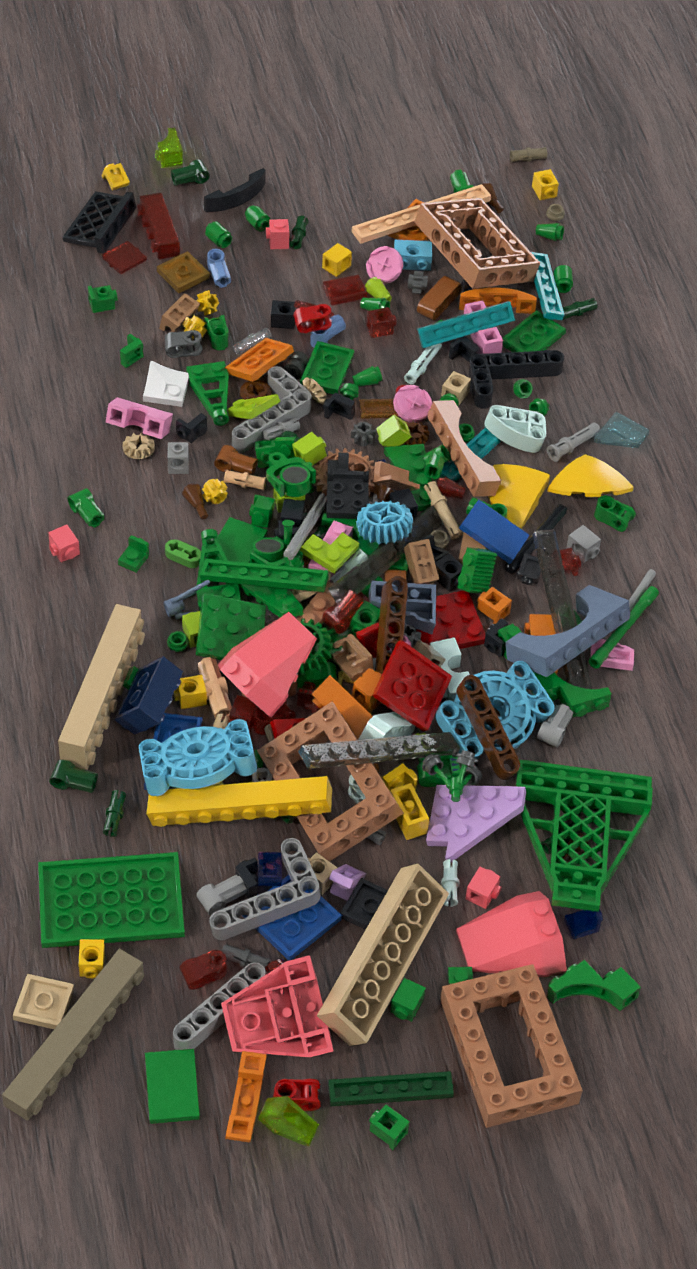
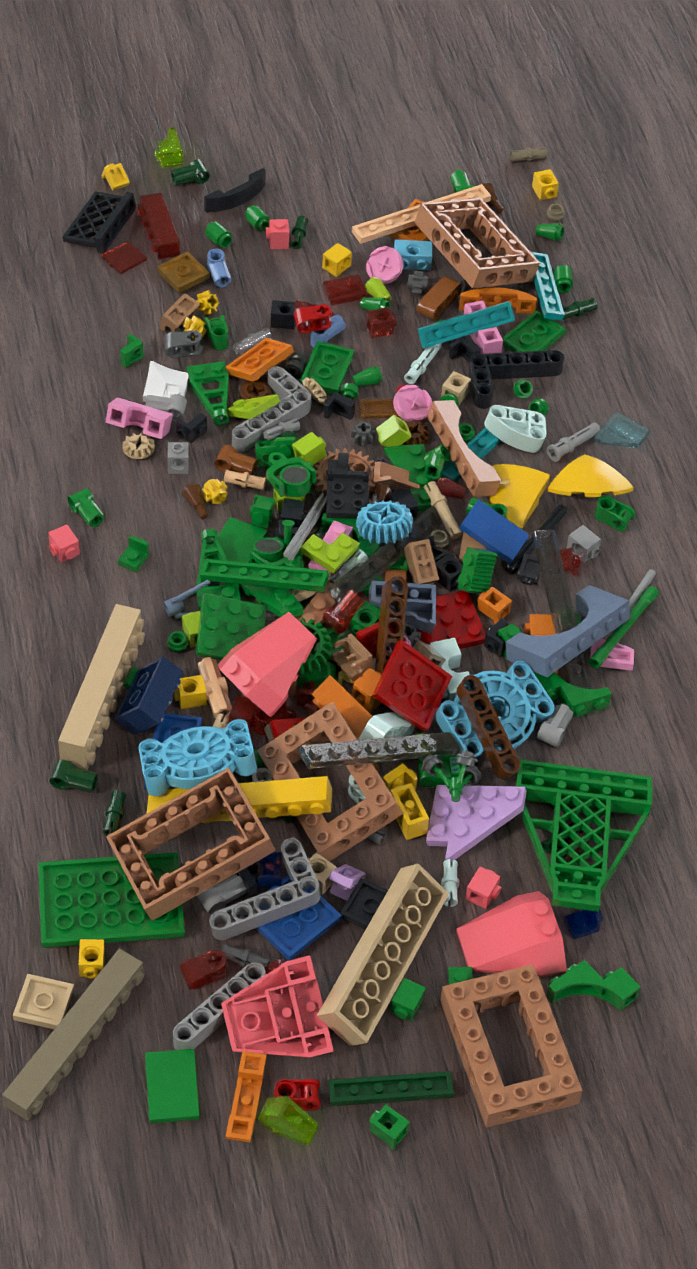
green brick [88,285,118,313] -> none
bright green beam [165,539,201,568] -> none
none -> nougat brick [106,768,276,921]
none -> light grey piece [145,394,187,421]

